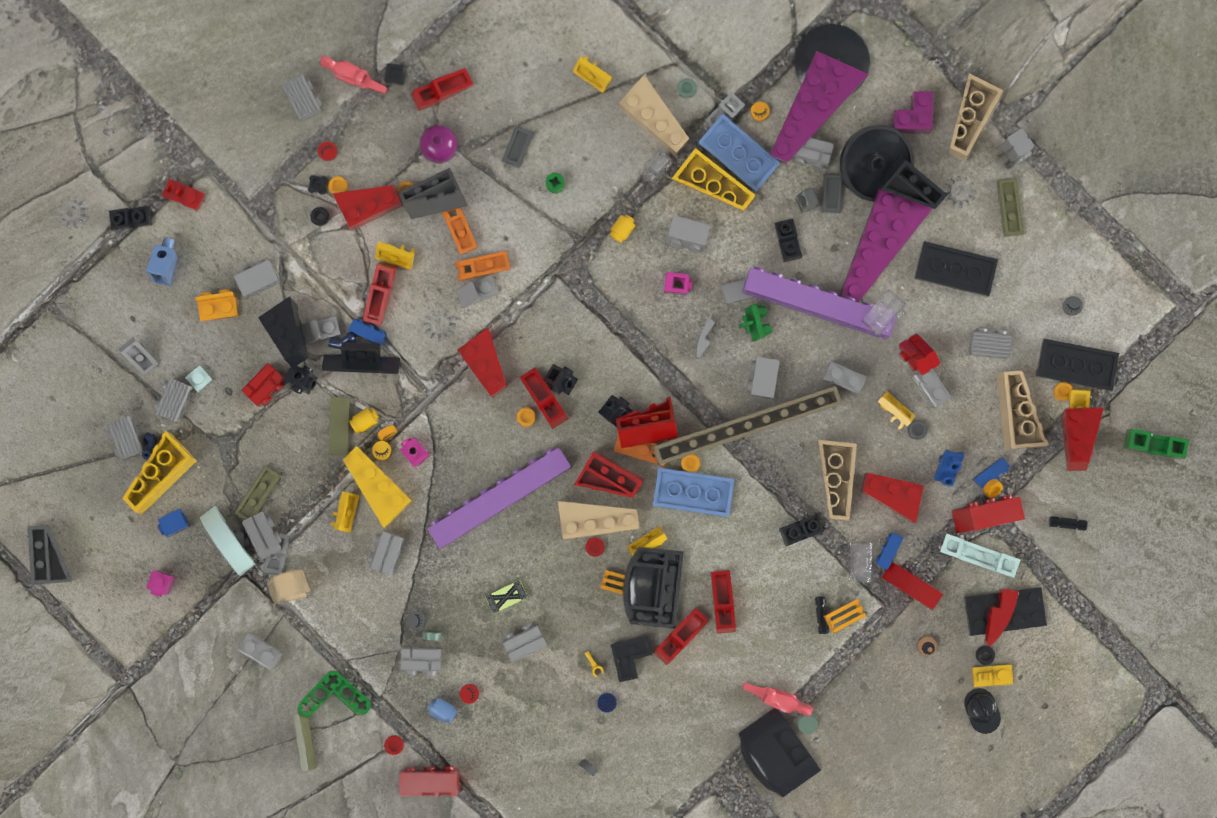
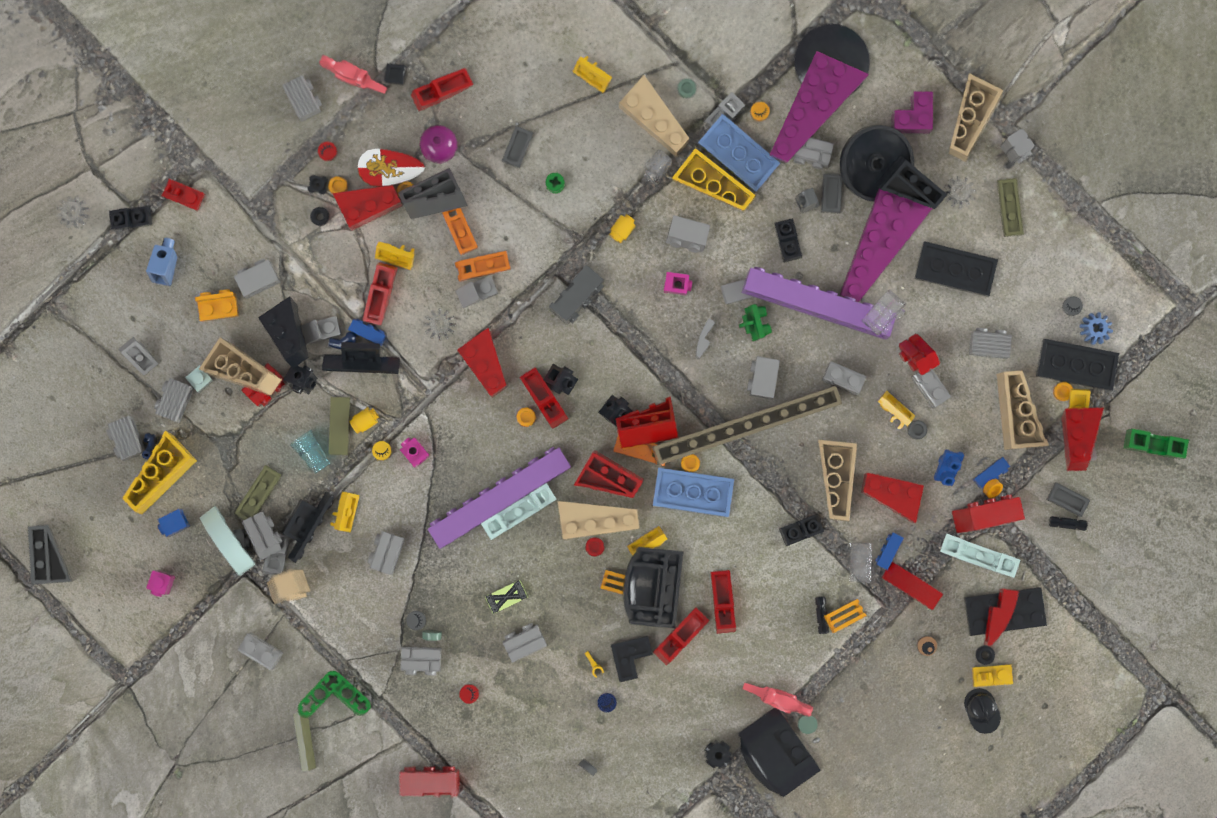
yellow wedge [343,446,413,528] -> none
light orange tile [377,425,397,441] -> none
red tile [384,735,404,755] -> none
medium blue brick [428,697,457,724] -> none
none -> tan wedge [199,337,282,396]
none -> black bracket [281,491,334,563]
none -> clear light blue plant [290,430,330,474]
none -> shield [357,149,425,187]
none -> light aqua slope [481,483,557,540]
none -> dark grey wedge [549,265,604,325]
none -> black brick [704,740,732,769]
none -> dark grey tile [1046,482,1090,517]
none -> medium blue gear [1079,312,1113,345]

